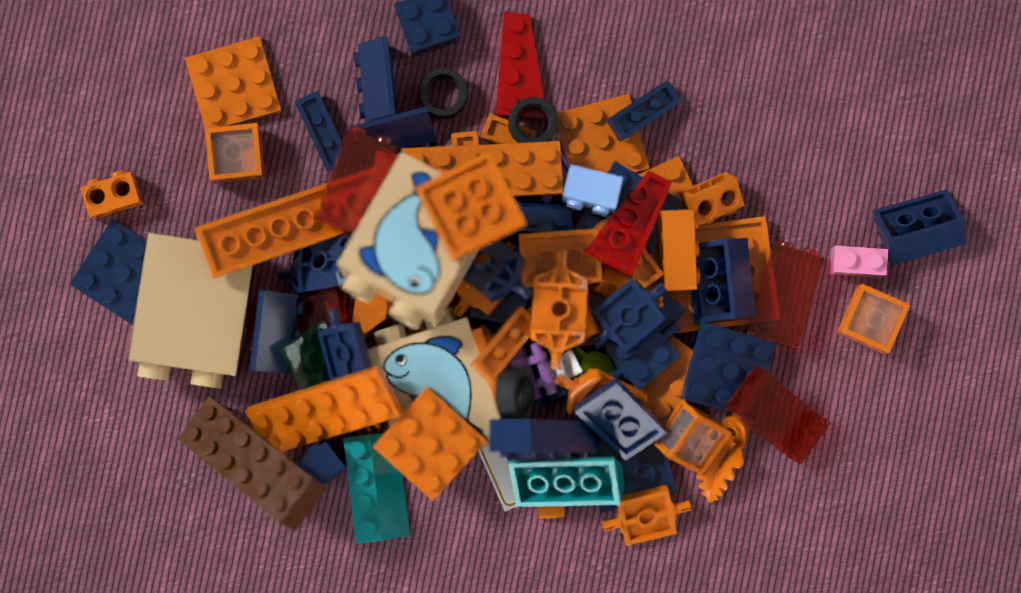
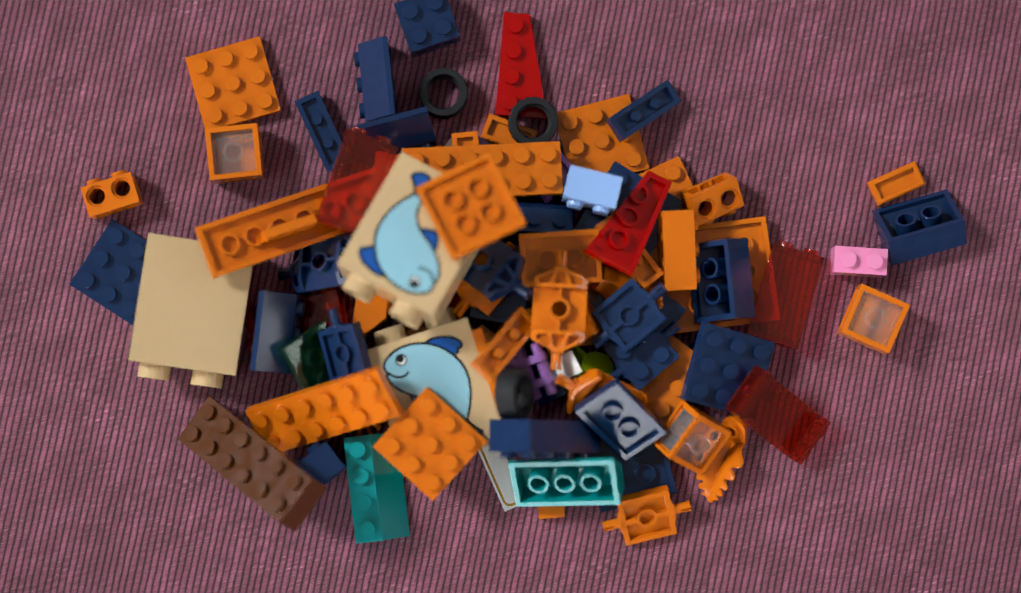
none -> orange tile [260,213,317,243]
none -> orange tile [867,161,926,206]

